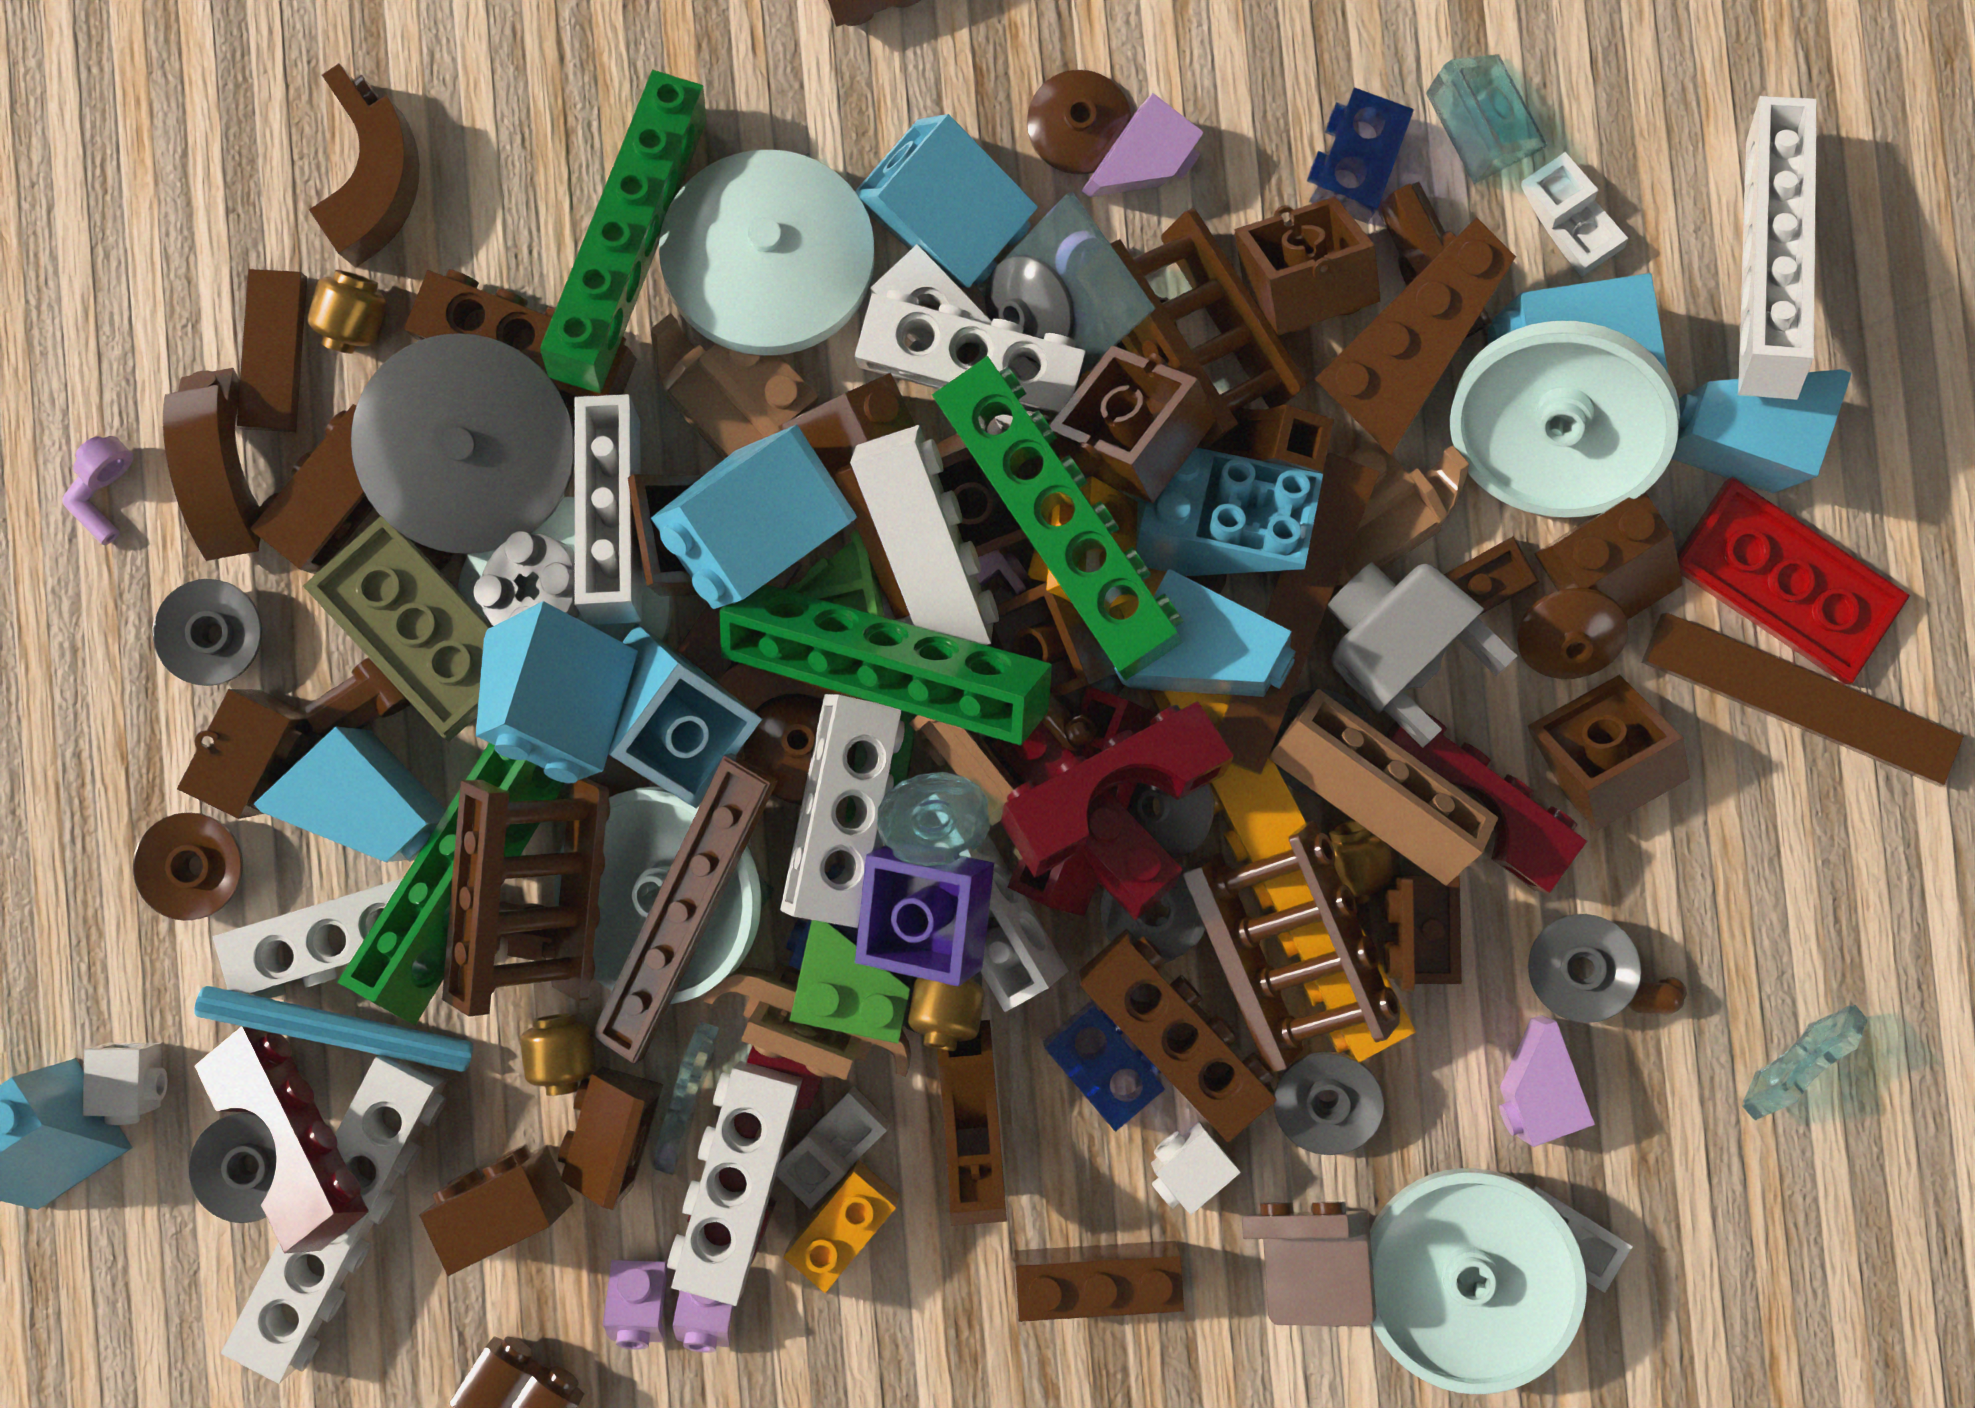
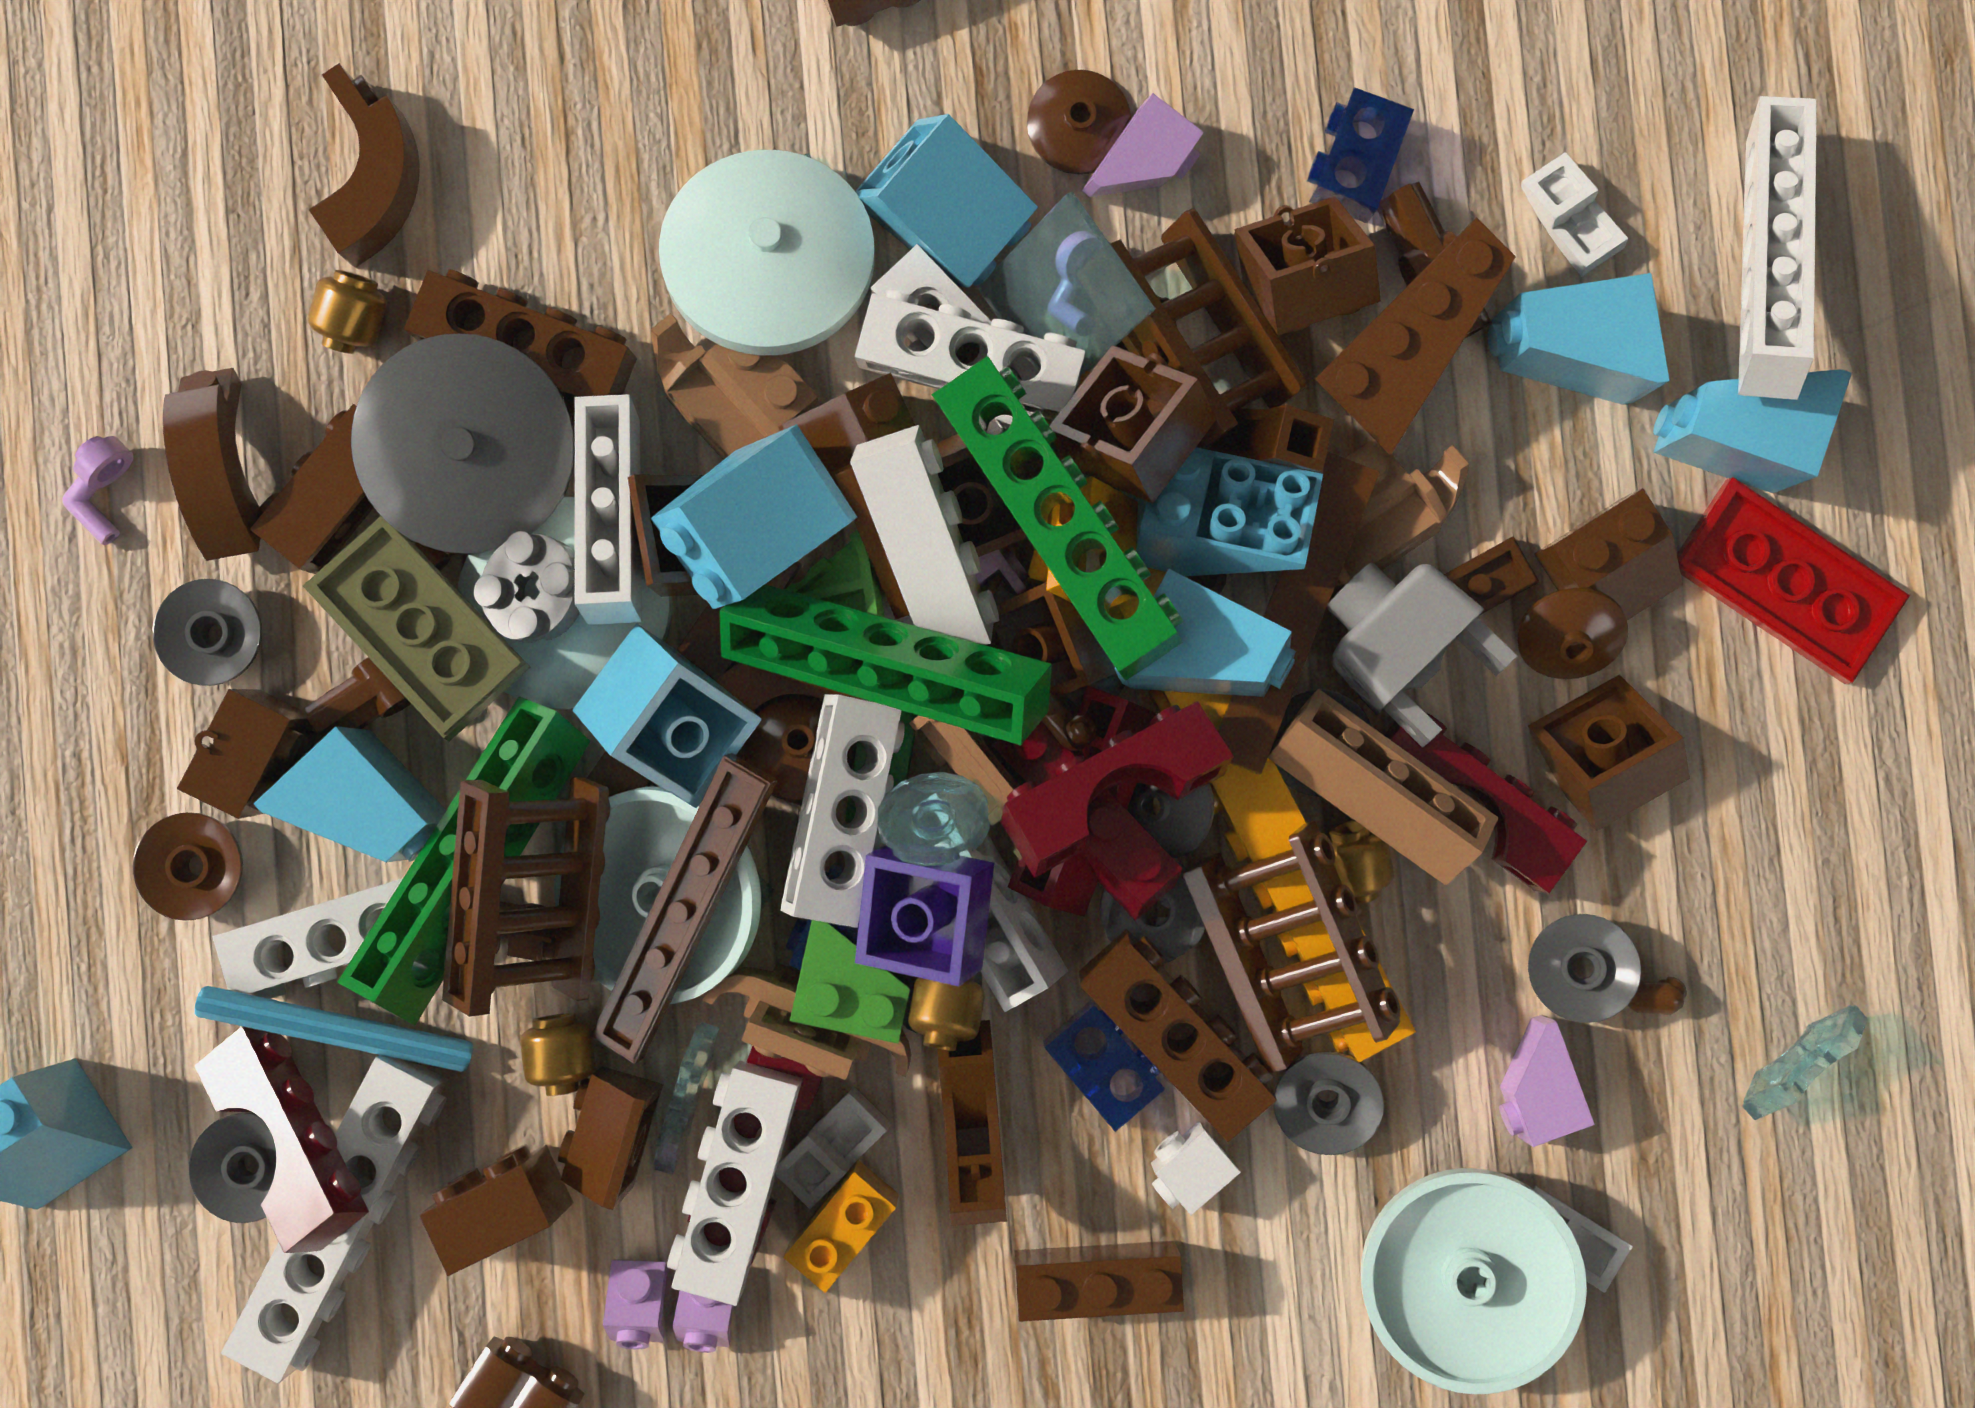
white brick [83,1043,168,1125] -> none
reddish brown tile [237,269,307,432] -> none
medium azure slope [475,601,638,783] -> none
green brick [540,69,707,394] -> none
dark grey dish [985,255,1074,362] -> none
bracket [1242,1201,1377,1326] -> none
reddish brown bracket [1383,875,1462,992] -> none
clear light blue slope [1426,54,1548,184] -> none
light aqua dish [1450,321,1680,518] -> none
reddish brown tile [1641,613,1964,785] -> none

